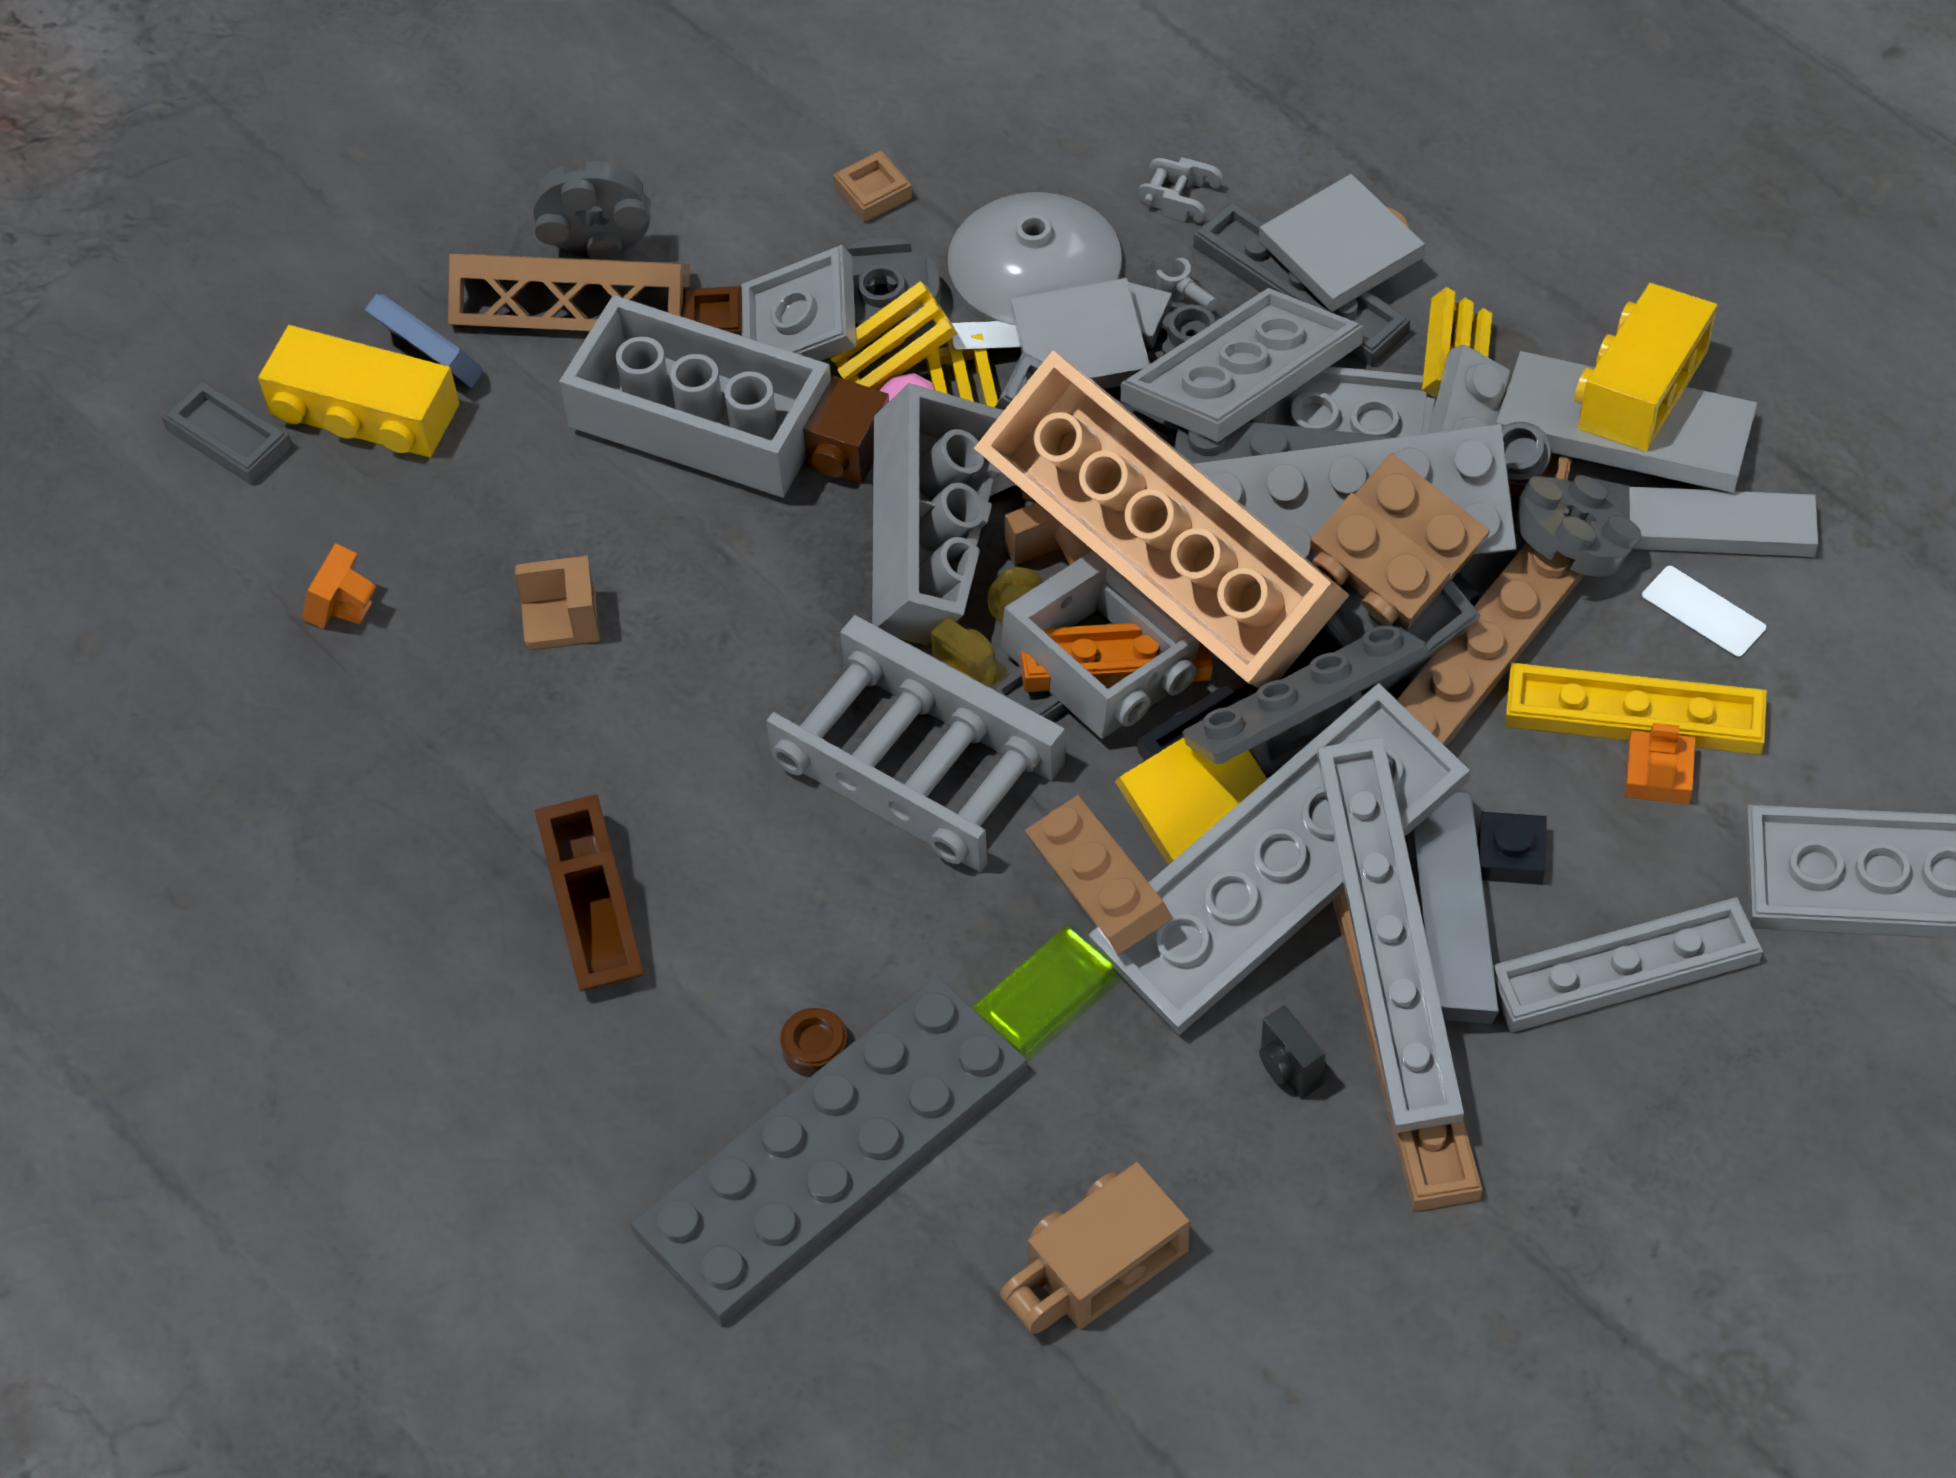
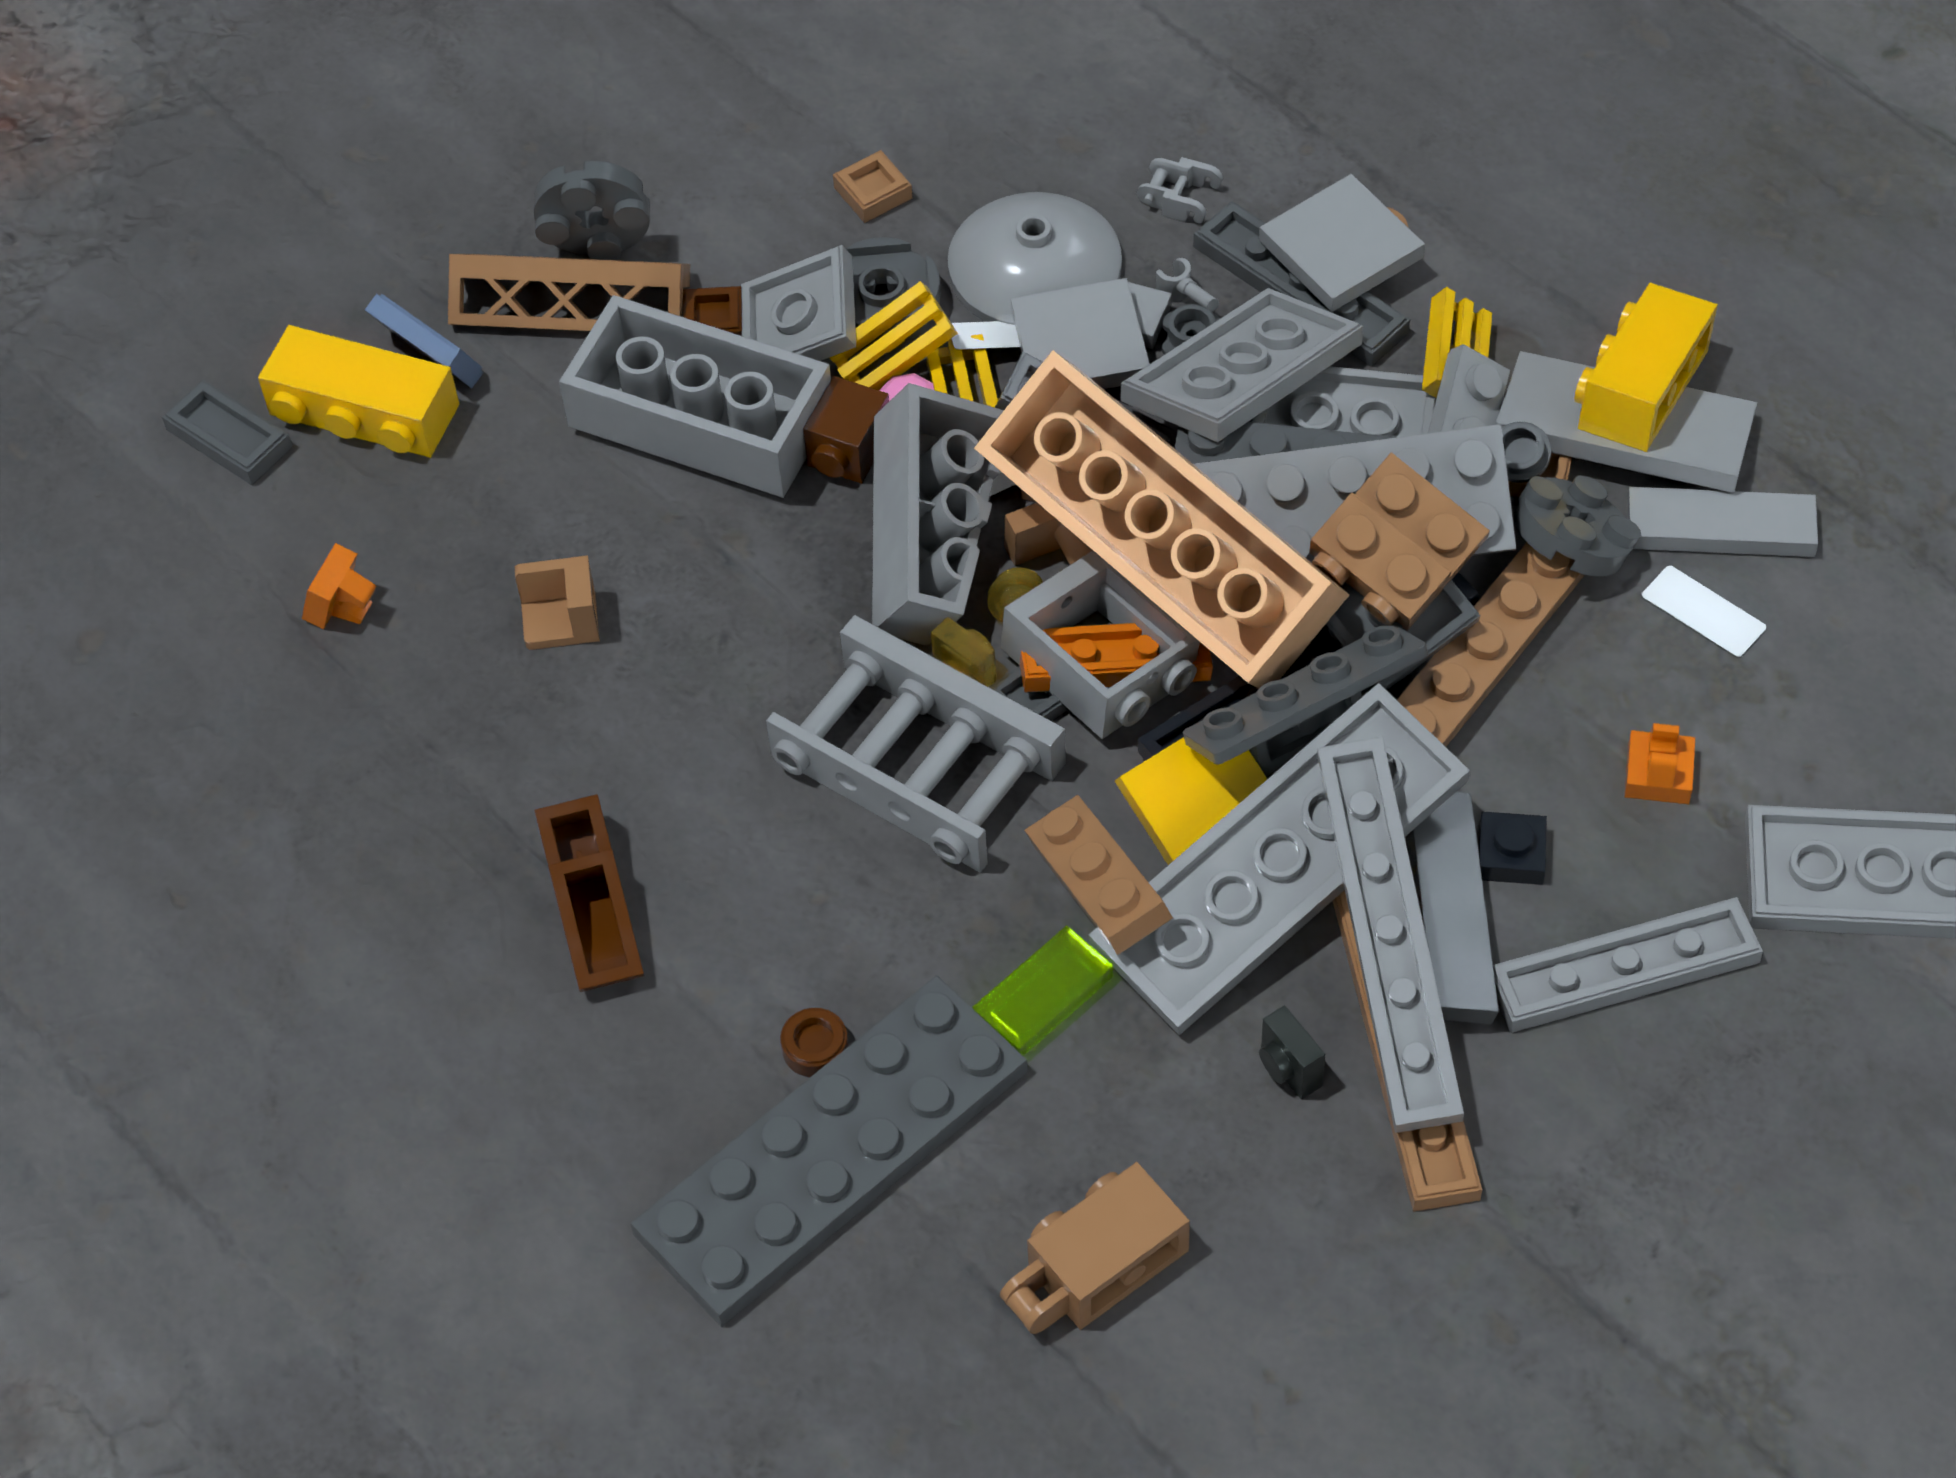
yellow tile [1504,663,1767,755] -> none

